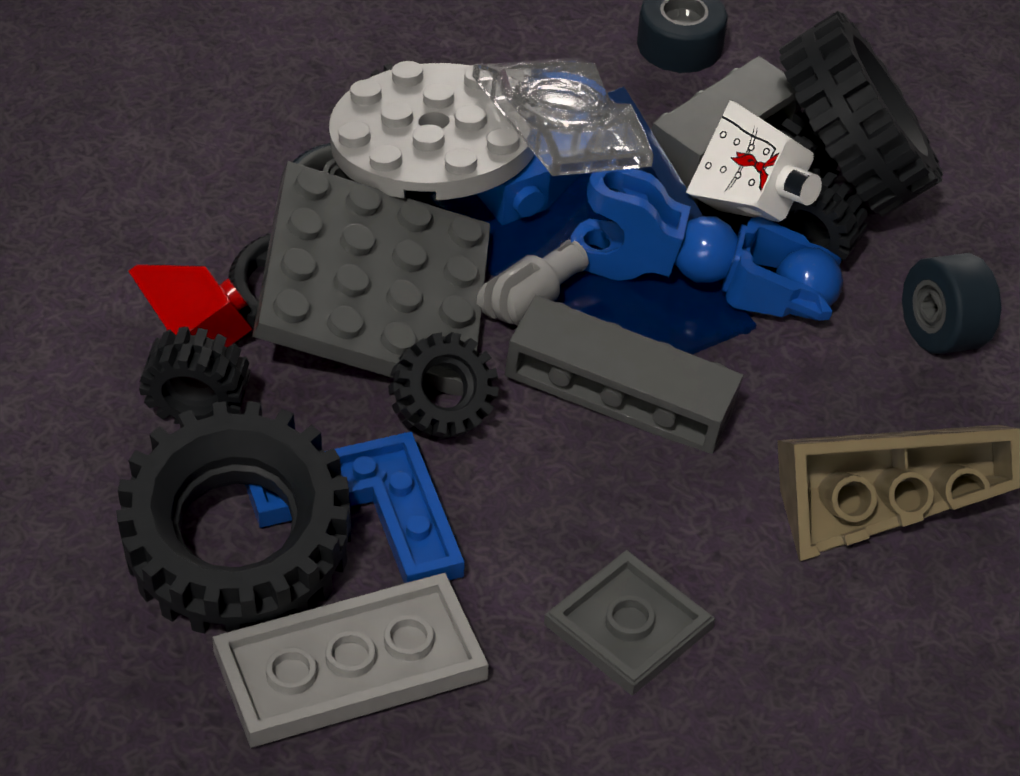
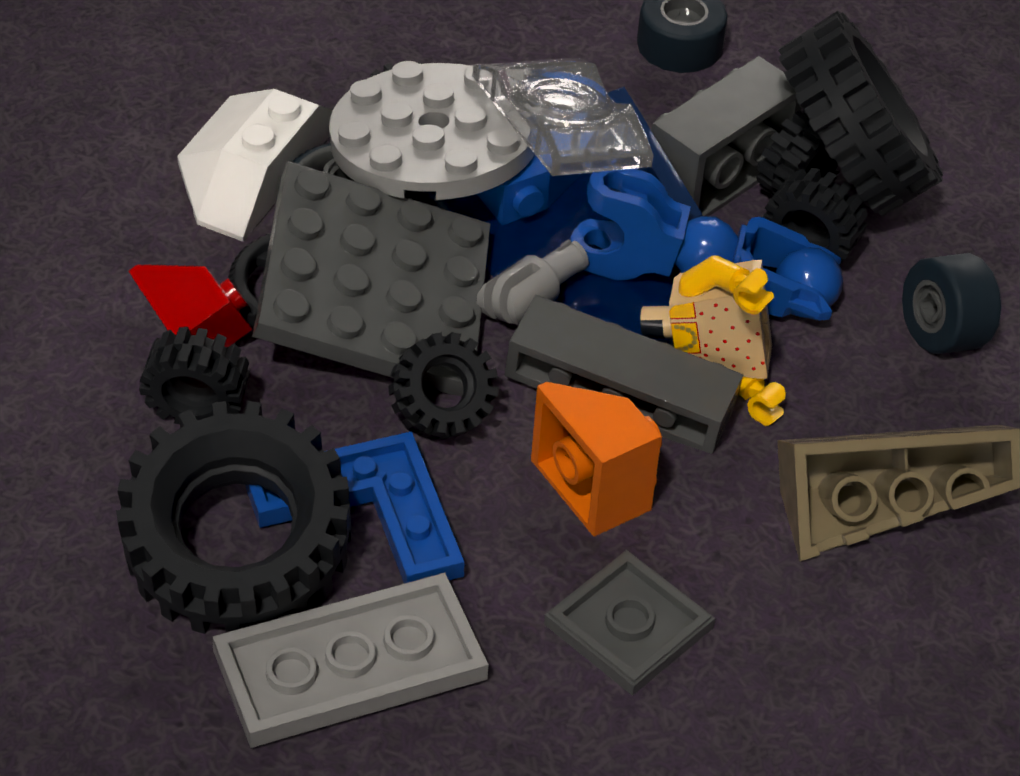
white torso [686,100,822,222] -> none
none -> white wedge [178,89,333,242]
none -> orange slope [531,382,662,537]
none -> torso [640,255,786,426]

